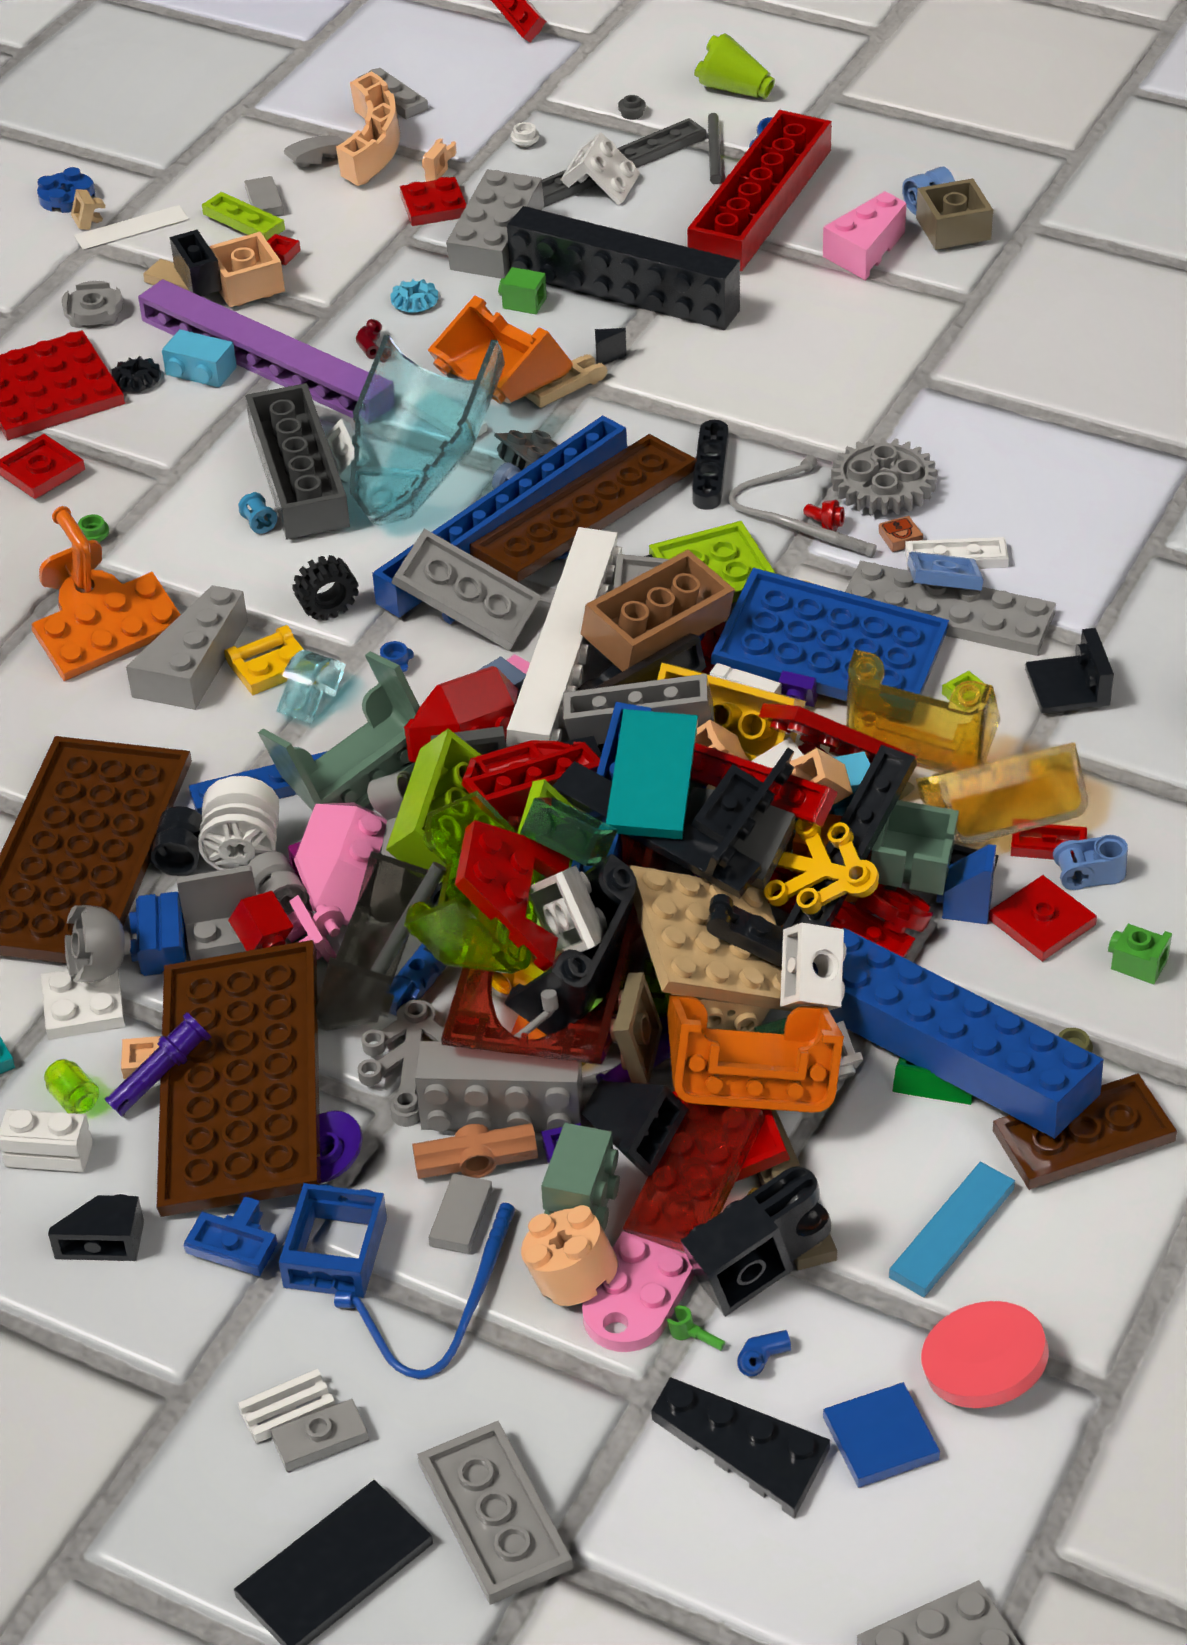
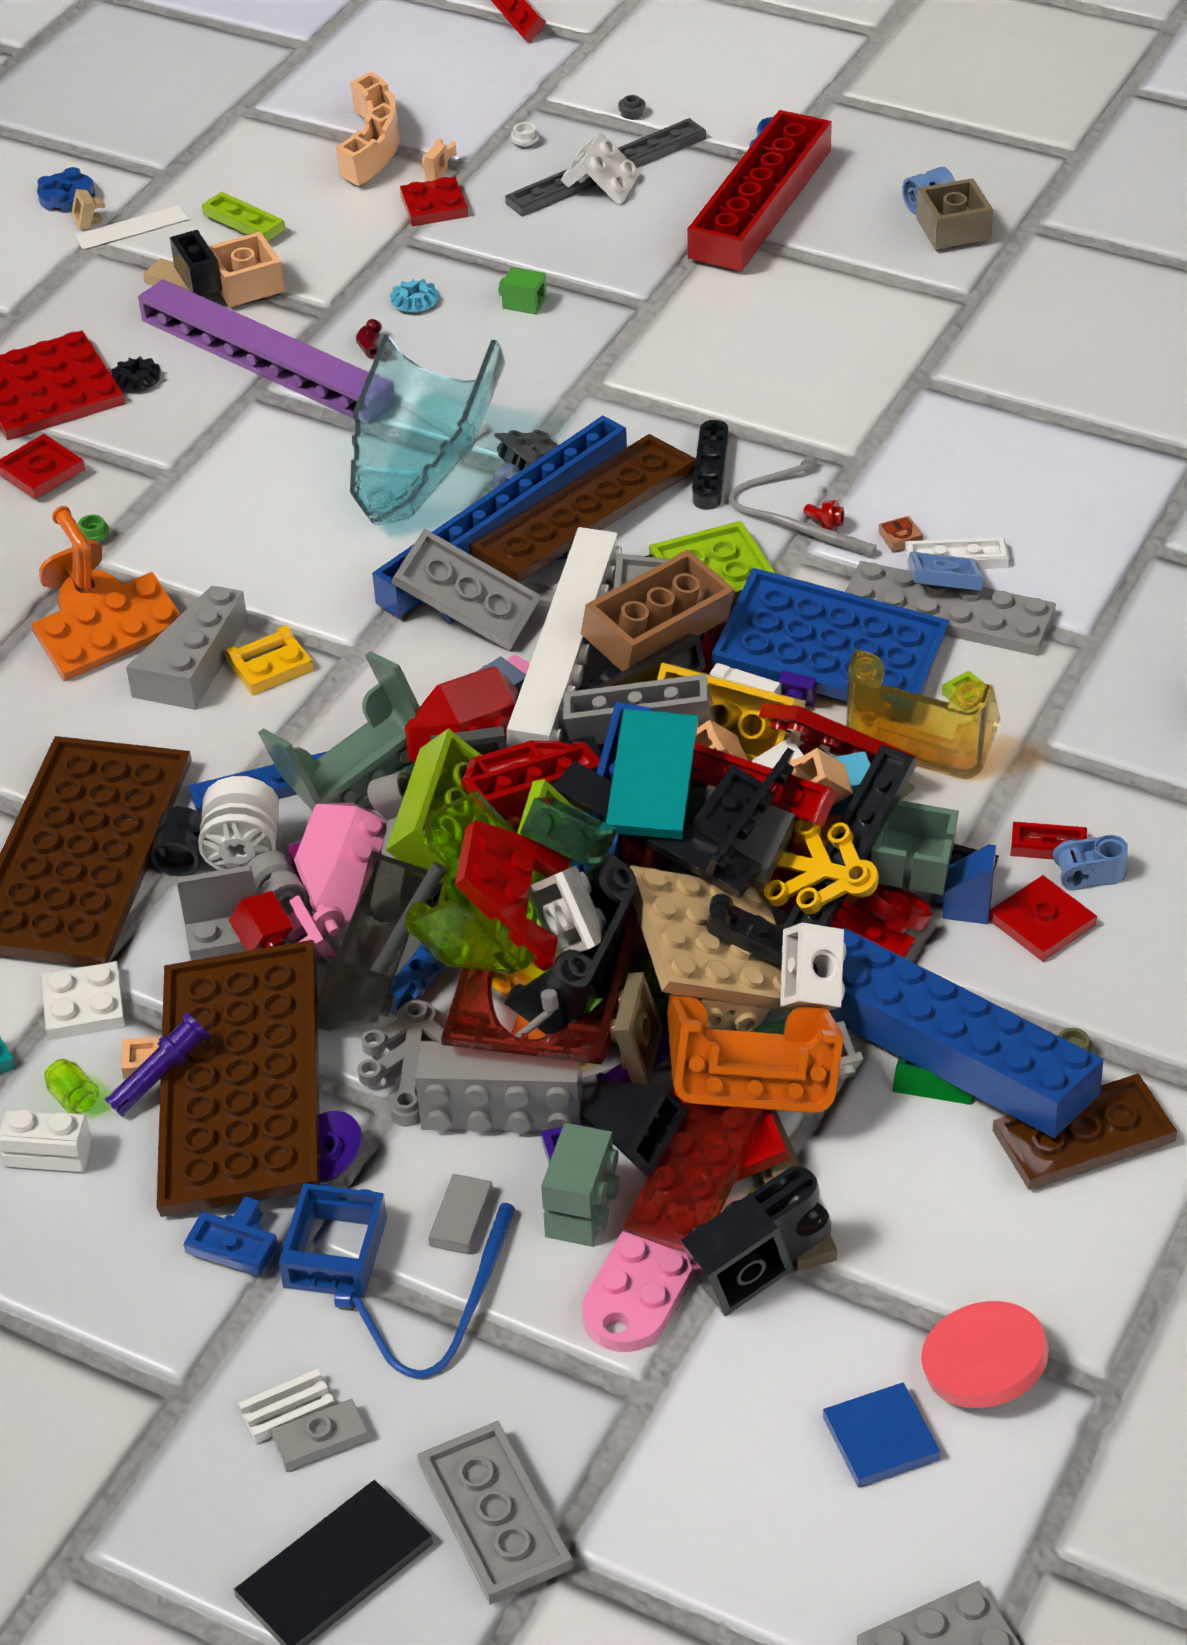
black slope [48,1194,144,1261] -> none
light grey plate [62,281,123,328] -> none
light grey cylinder [65,905,131,982] -> none
blue brick [129,892,186,976] -> none
medium azure brick [162,329,237,388] -> none
dark azure bush [238,492,278,534] -> none
light grey tile [244,176,284,216] -> none
dark grey brick [245,383,350,540] -> none
red plate [267,234,301,266] -> none
clear light blue brick [276,650,346,724] -> none
light grey slope [284,135,344,167] -> none
black tyre [292,555,359,620] -> none
white plate [326,418,367,483] -> none
light grey plate [358,68,428,119] -> none
blue plate [380,641,414,672] -> none
nougat piece [412,1123,538,1179] -> none
orange windscreen [428,295,573,404] -> none
light grey brick [446,169,544,279] -> none
black brick [507,206,740,330] -> none
light nougat brick [521,1205,618,1306] -> none
tan hinge [525,354,608,408] -> none
black slope [595,328,627,365] -> none
black wing [651,1377,830,1519] -> none
bright green hand [667,1305,725,1351] -> none
lime cone [694,33,775,99] -> none
dark grey bar [708,113,721,184] -> none
blue arm [737,1330,791,1376] -> none
bright pink wedge [823,191,906,281] -> none
light grey gear [831,438,937,515] -> none
dark azure tile [889,1161,1015,1298] -> none
clear yellow windscreen [916,742,1088,845] -> none
black bracket [1025,628,1114,713] -> none
bright green brick [1108,923,1172,985] -> none

